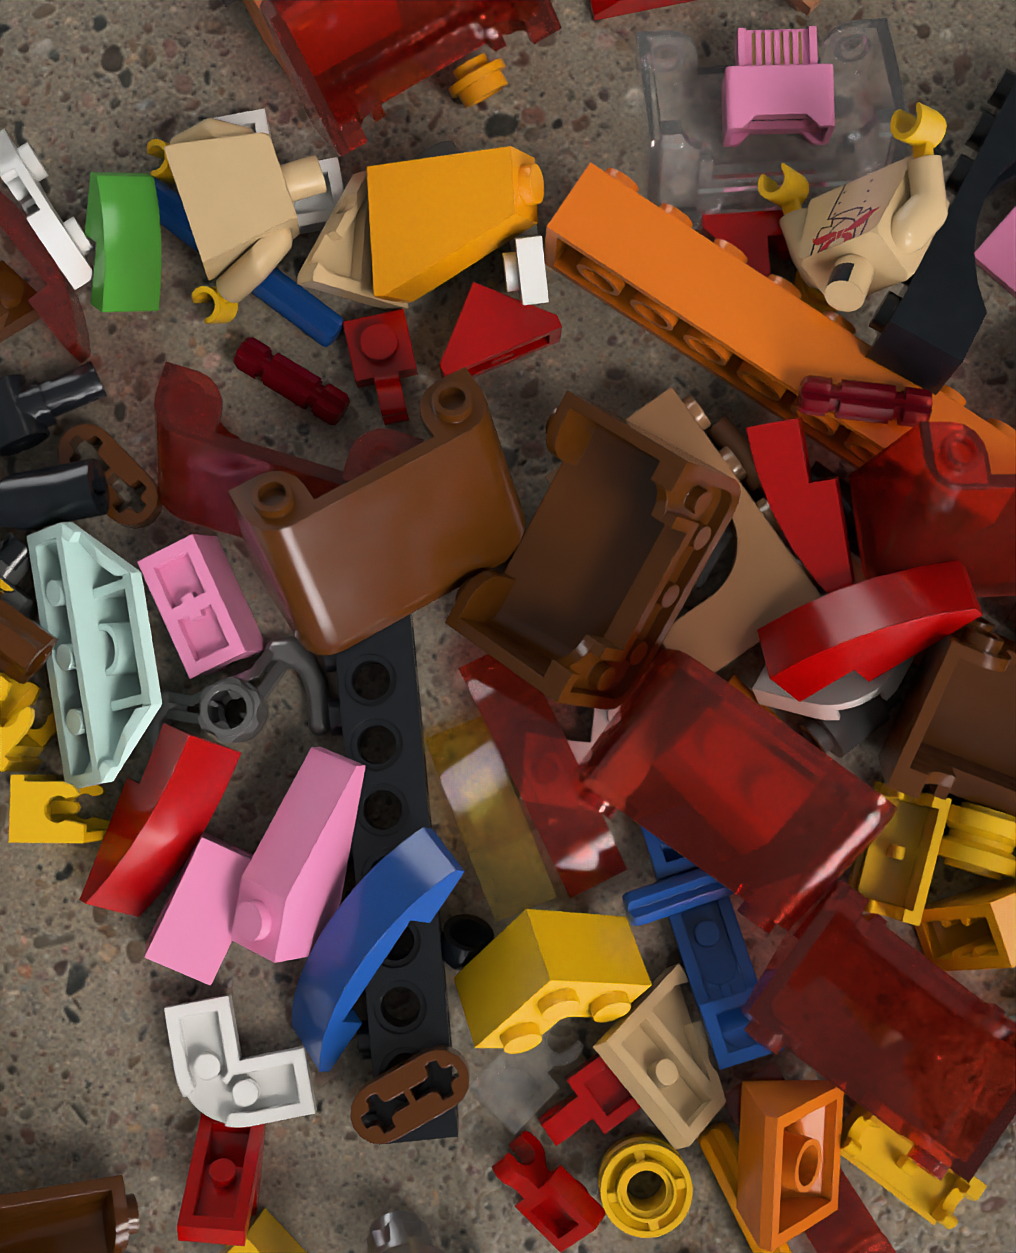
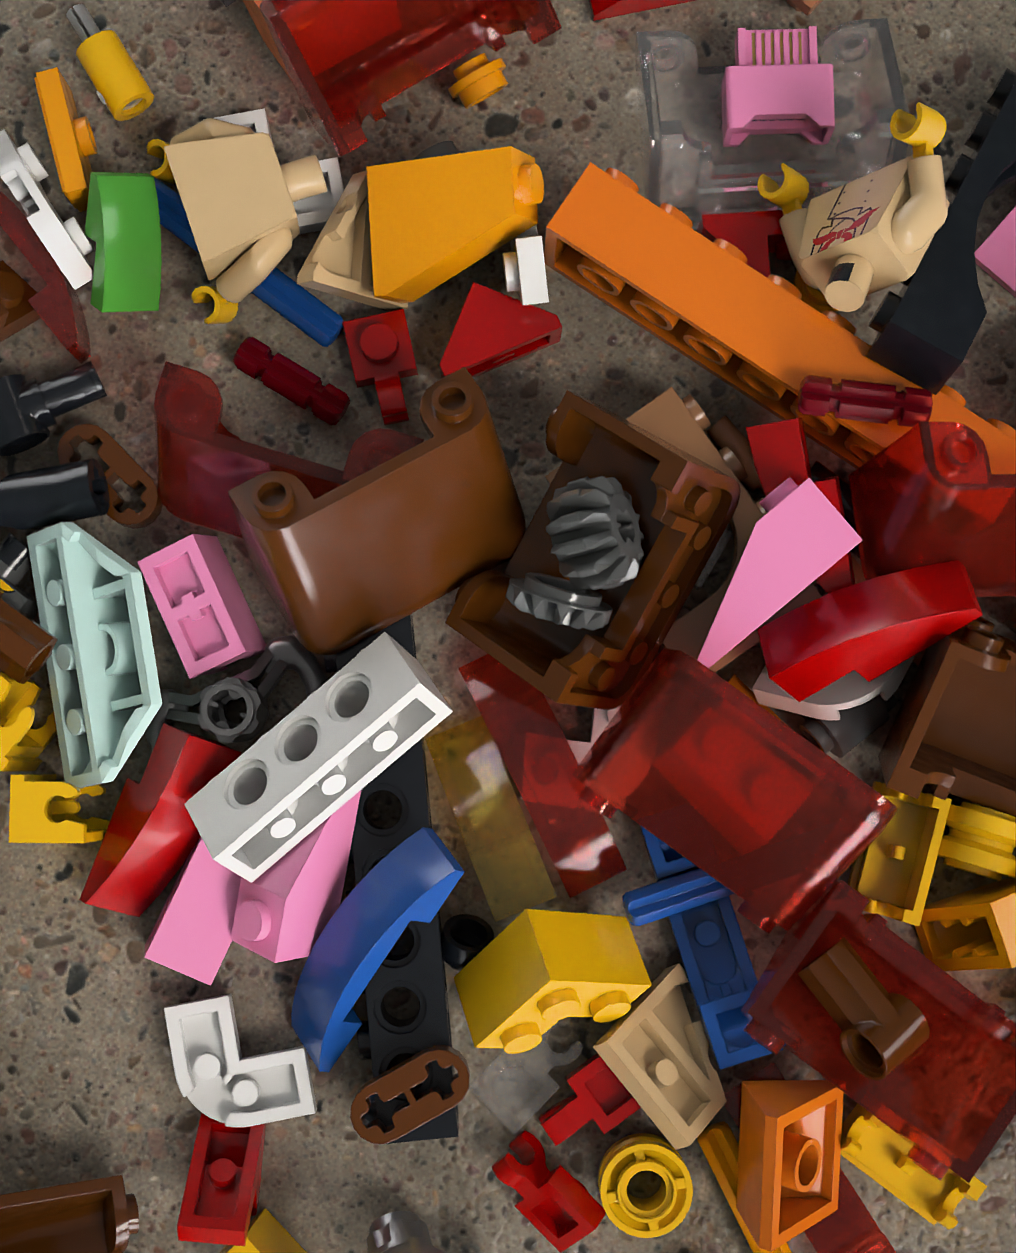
none -> light orange plate [34,67,97,212]
none -> yellow piece [66,4,154,121]
none -> white brick [184,632,453,883]
none -> dark grey gear [505,572,613,630]
none -> dark grey gear [546,476,645,590]
none -> bright pink slope [697,477,862,671]
none -> reddish brown piece [798,937,929,1081]

